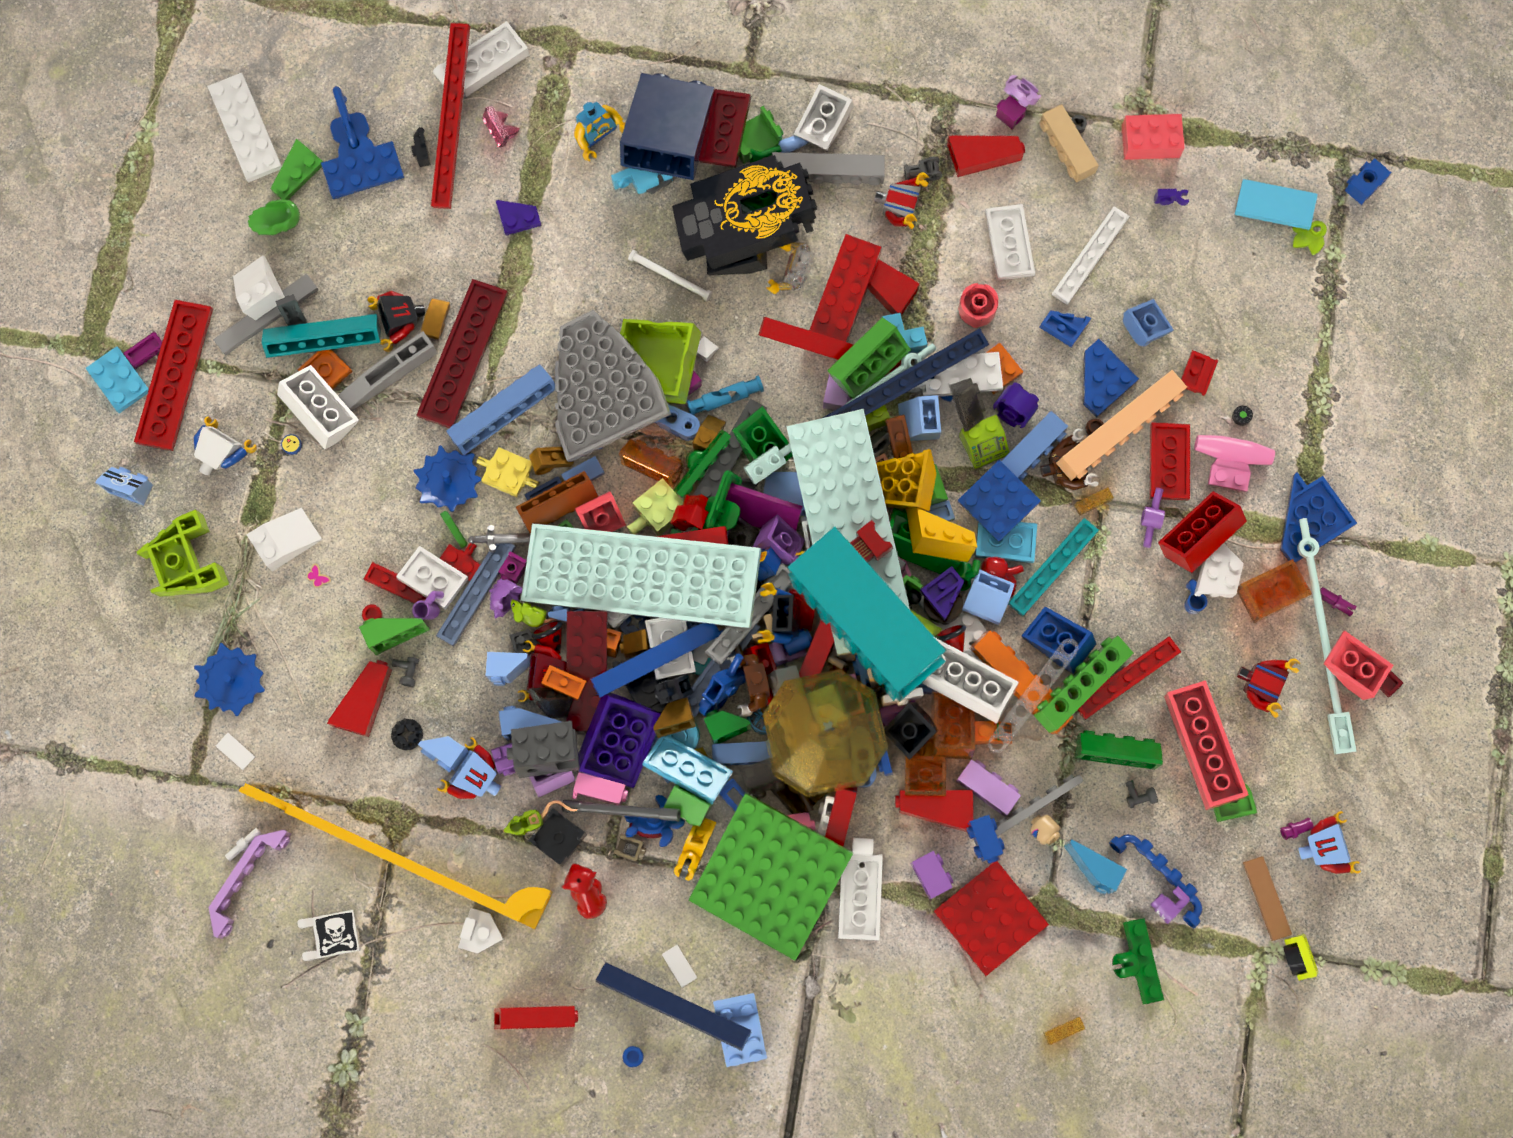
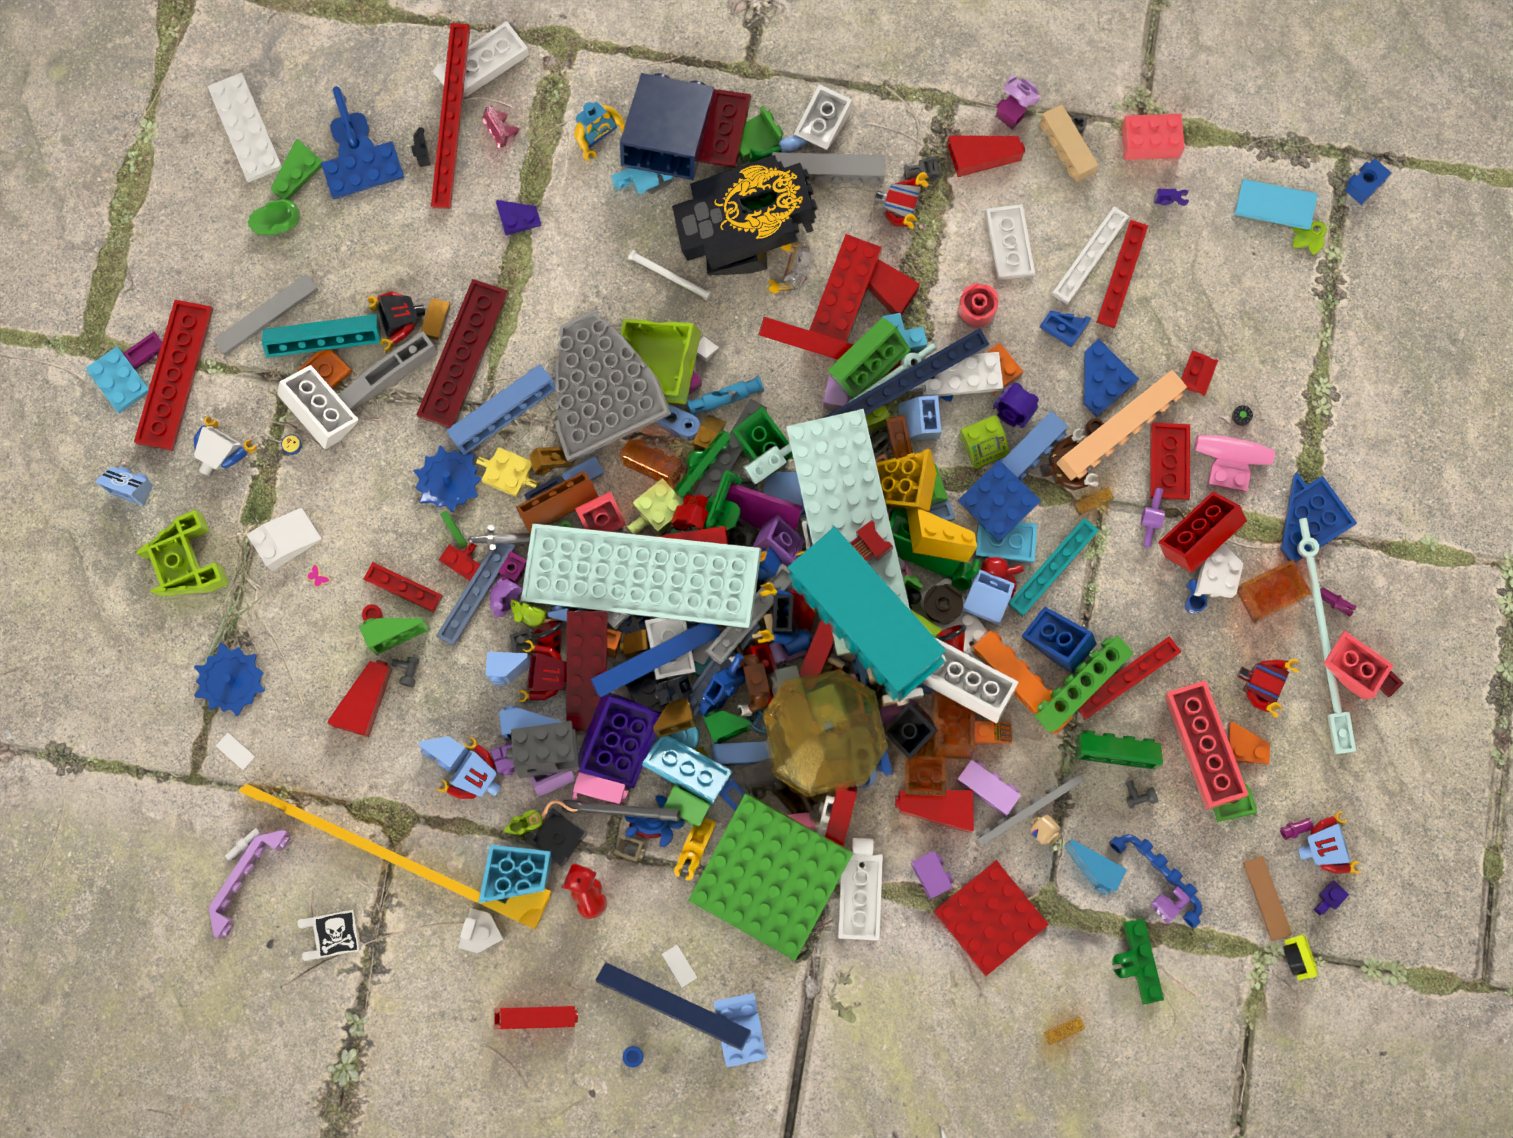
white slope [233,255,285,320] -> none
dark grey tile [276,294,308,326] -> none
black gear [391,718,423,750] -> none
white plate [396,546,468,610] -> none
medium lavender piece [412,591,444,620] -> none
clear smoke slope [529,687,573,718] -> none
orange plate [541,665,587,700] -> none
dark purple wing [920,566,964,620] -> none
clear smoke slope [949,378,986,432] -> none
blue brick [966,815,1005,864] -> none
clear beam [988,639,1079,754] -> none
medium blue slope [1123,299,1174,347] -> none
none -> medium azure wedge [479,845,552,903]
none -> red plate [1096,220,1149,328]
none -> orange wing [1228,722,1270,764]
none -> dark purple plate [1314,880,1349,916]

